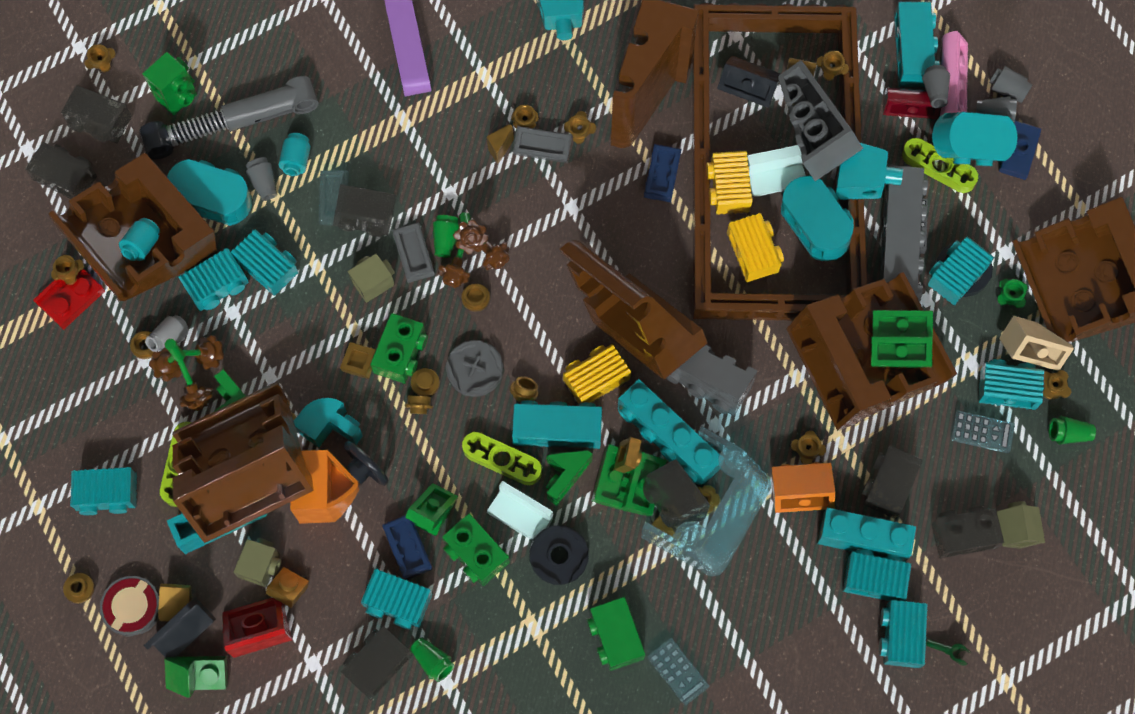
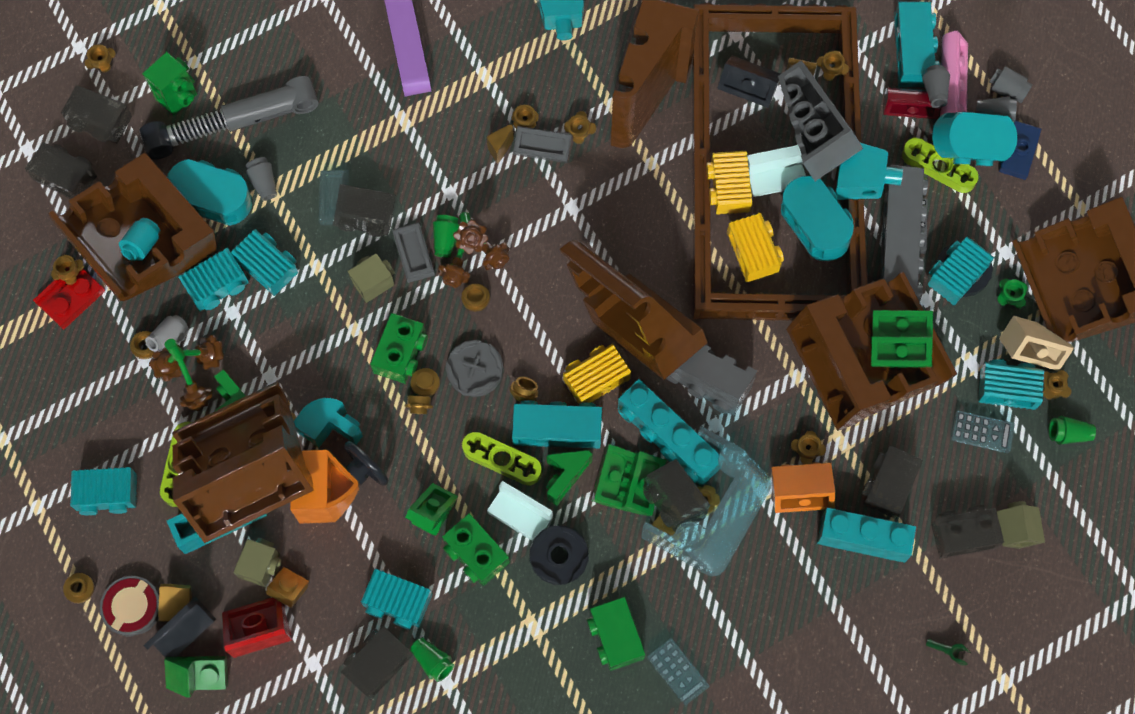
teal brick [278,133,311,176] -> none
pearl gold plate [340,342,376,379] -> none
dark blue plate [382,515,432,580] -> none
pearl gold plate [614,437,642,473] -> none
dark blue plate [644,144,682,203] -> none
teal brick [843,549,911,601] -> none
teal brick [879,600,928,668] -> none

